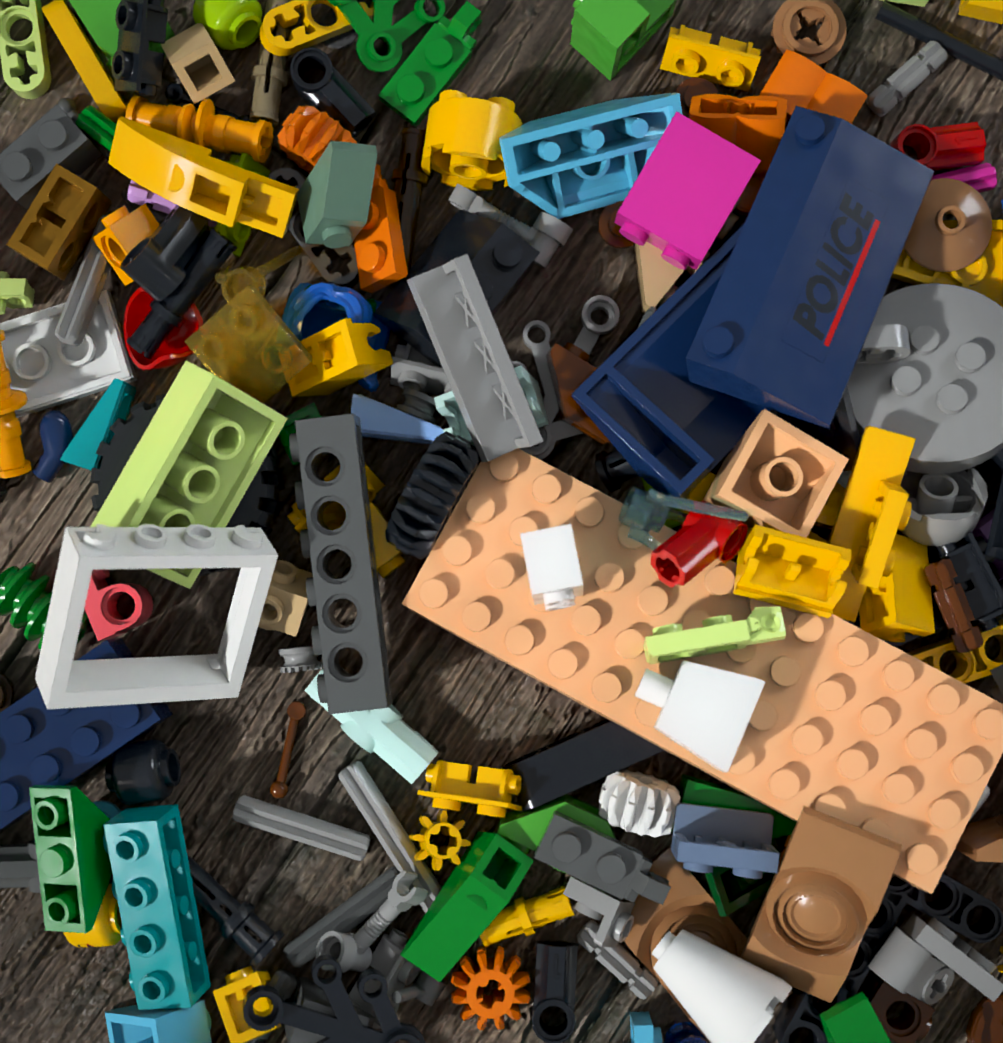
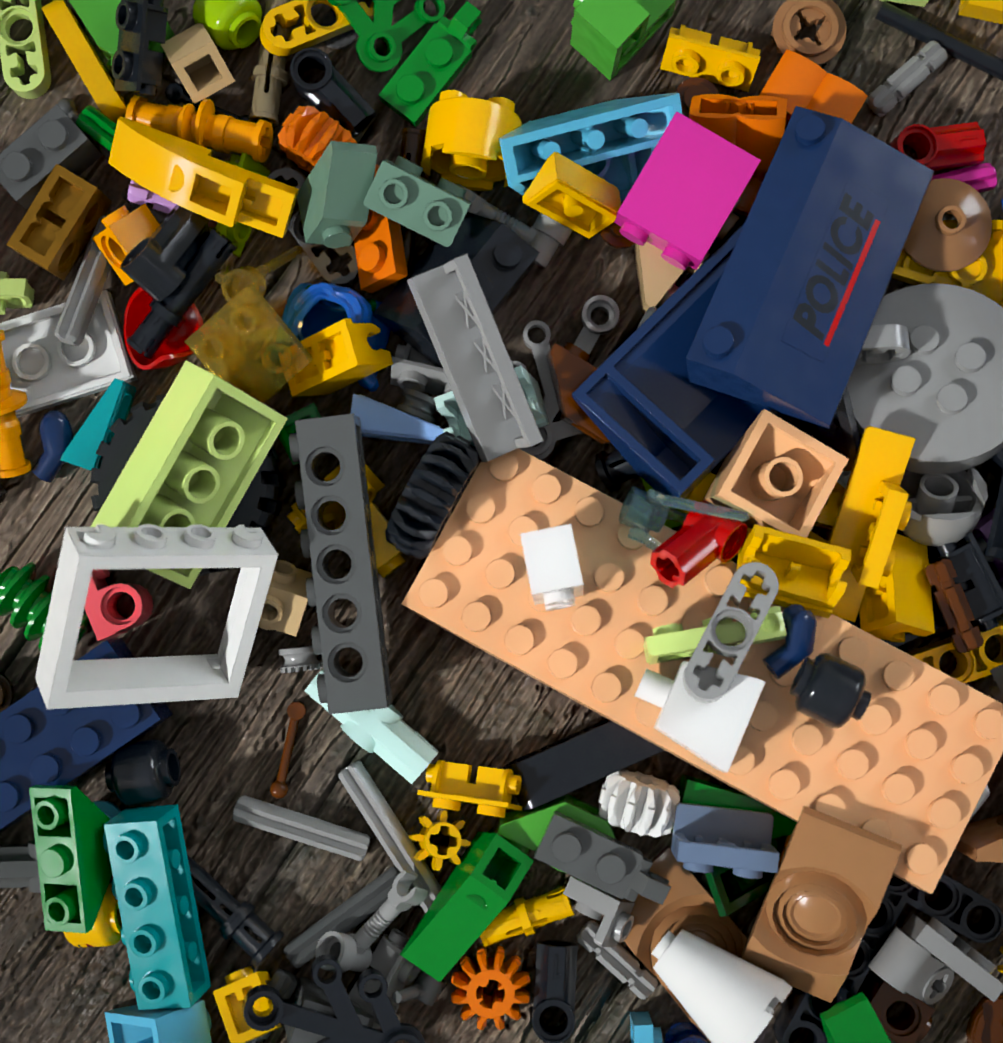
none -> sand green bracket [363,155,472,247]
none -> yellow slope [522,152,621,239]
none -> light grey beam [683,562,779,703]
none -> dark blue arm [763,604,817,679]
none -> black head [790,653,872,728]

